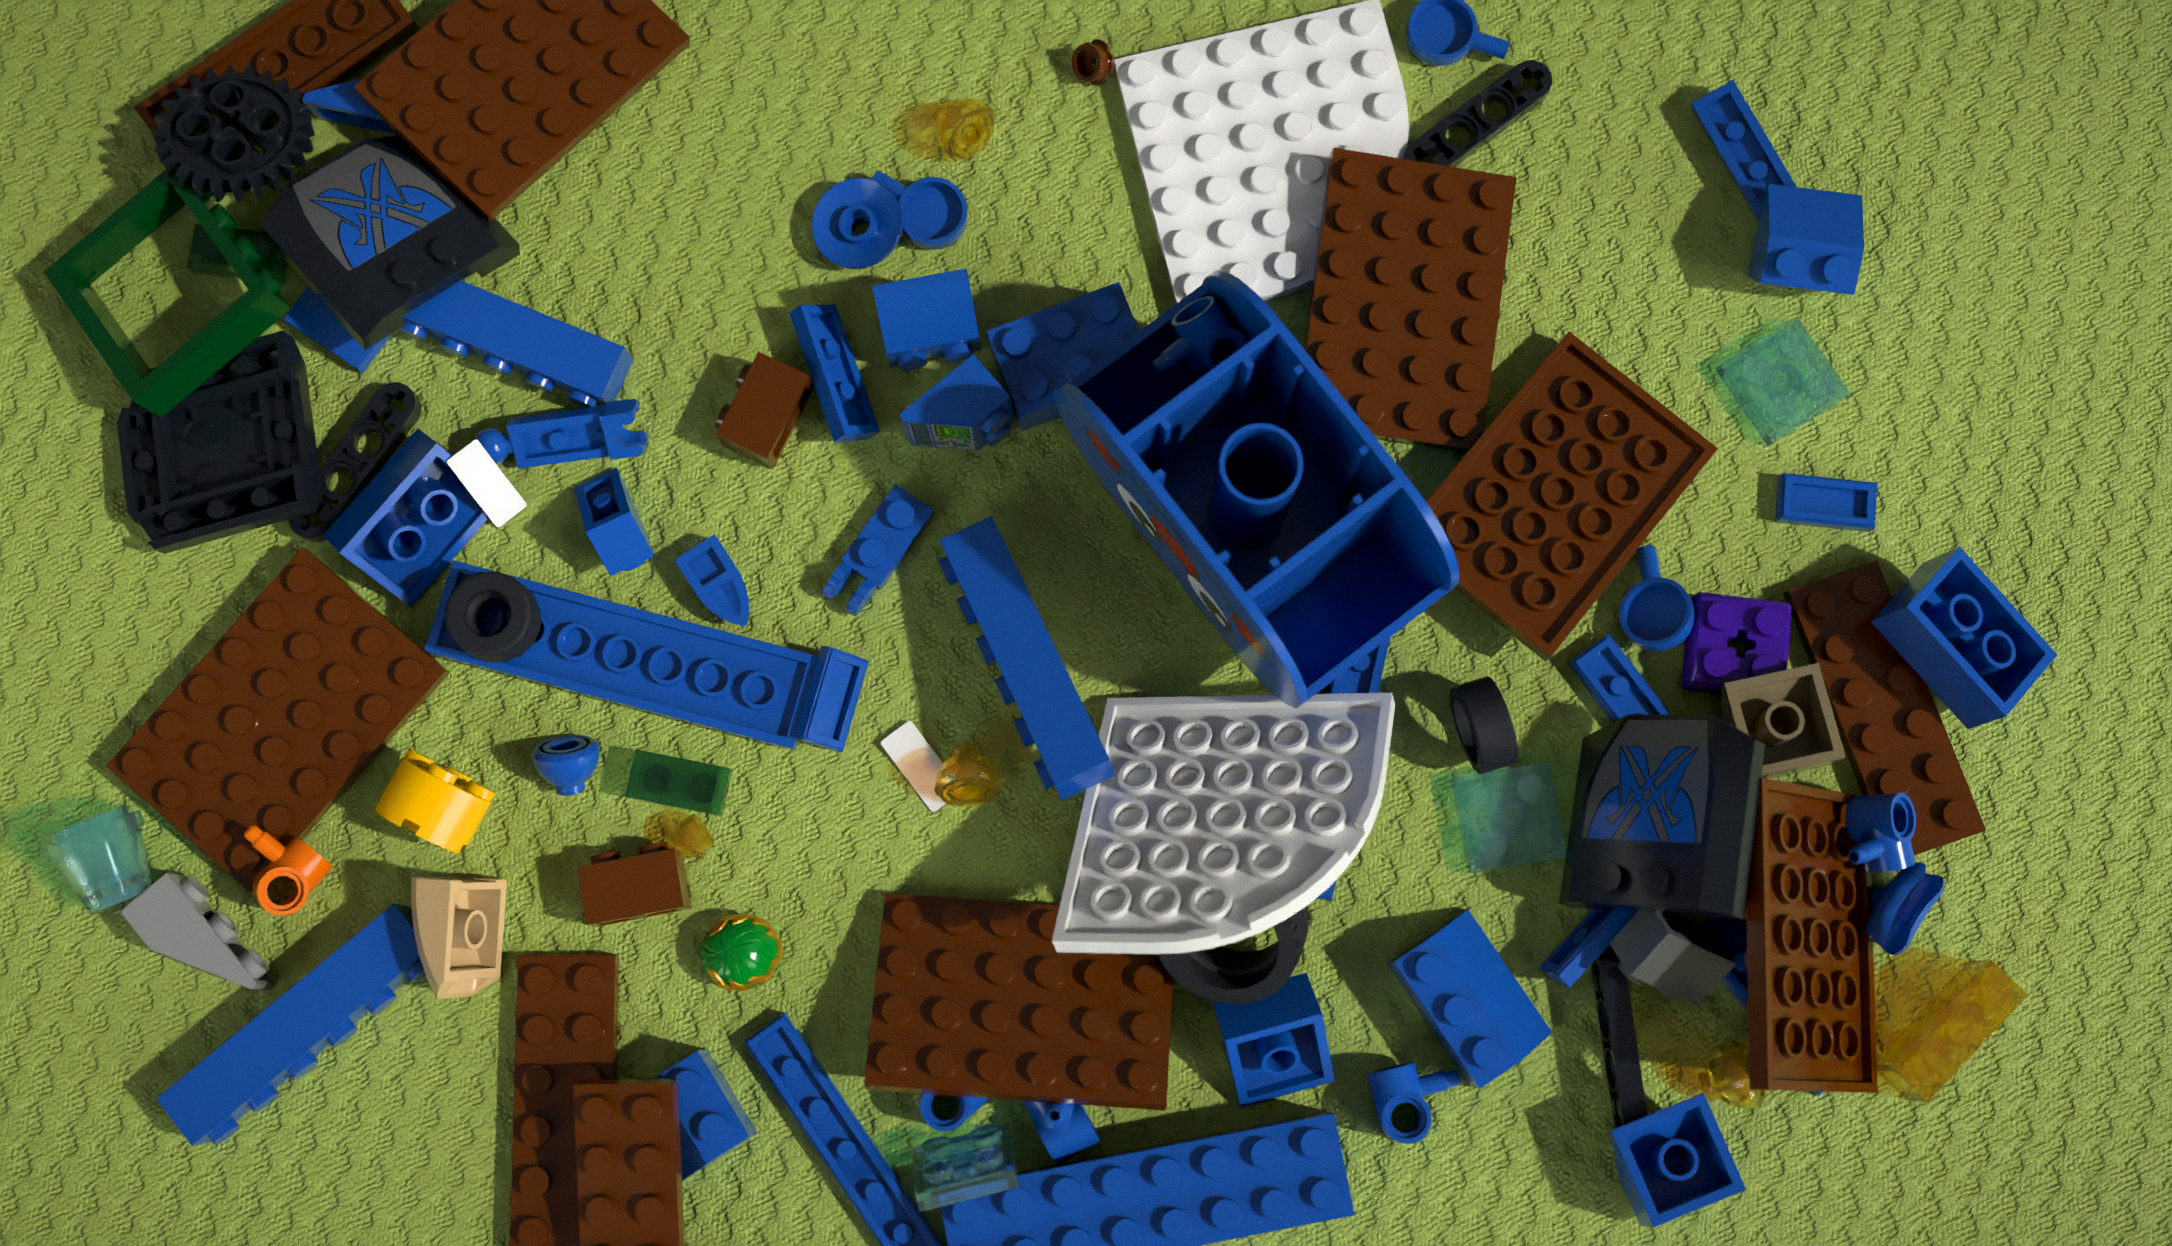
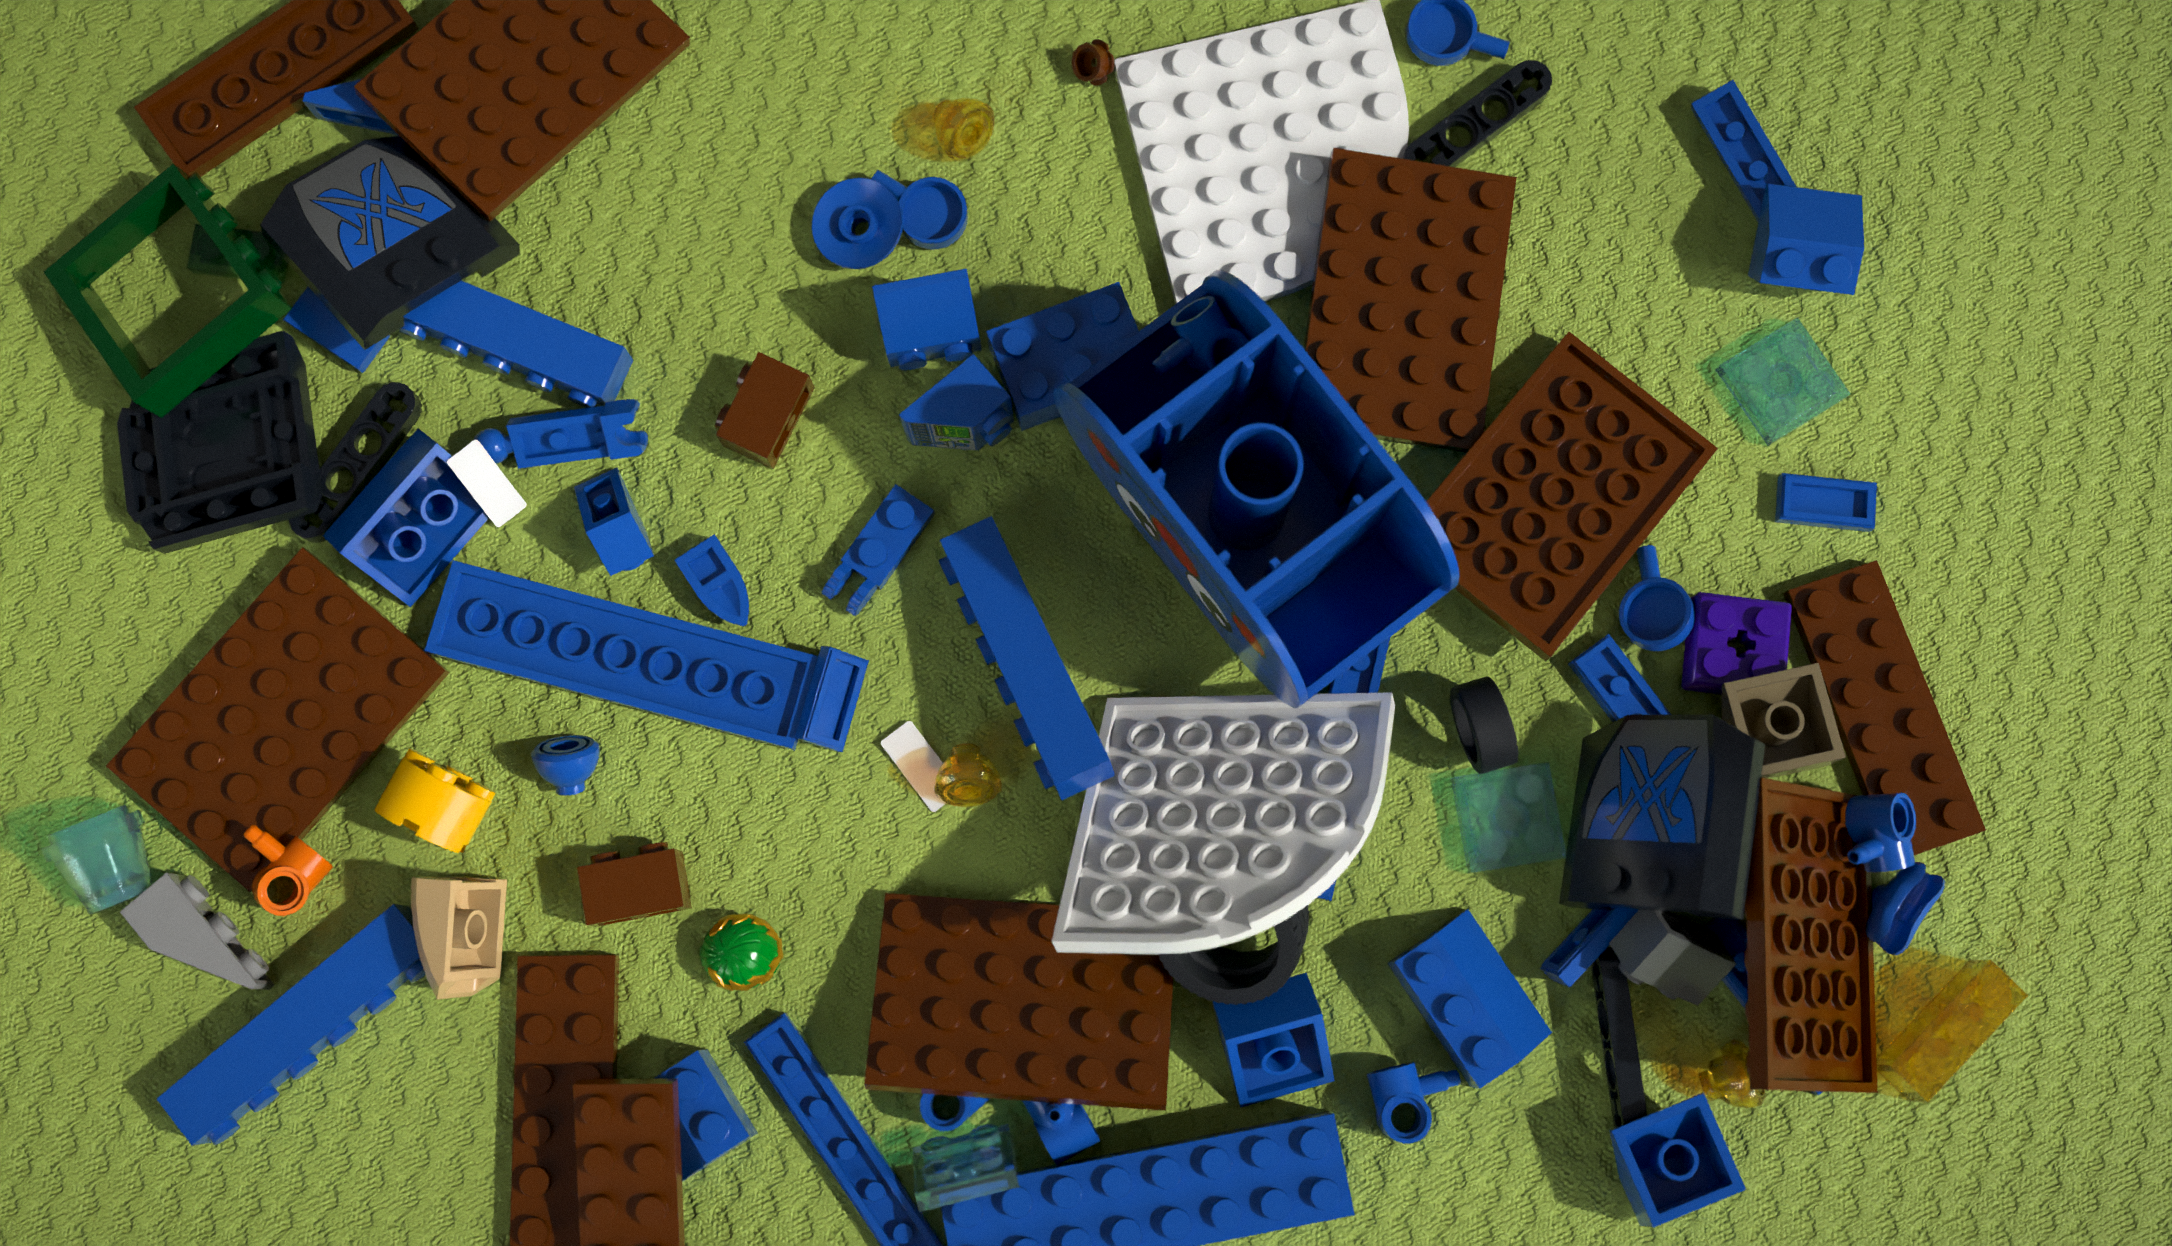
black gear [152,65,315,203] -> none
black tyre [445,571,541,662] -> none
clear green plate [625,749,733,817] -> none
clear yellow plate [671,814,715,860] -> none
blue plate [789,304,880,442] -> none
blue brick [1871,546,2057,729] -> none

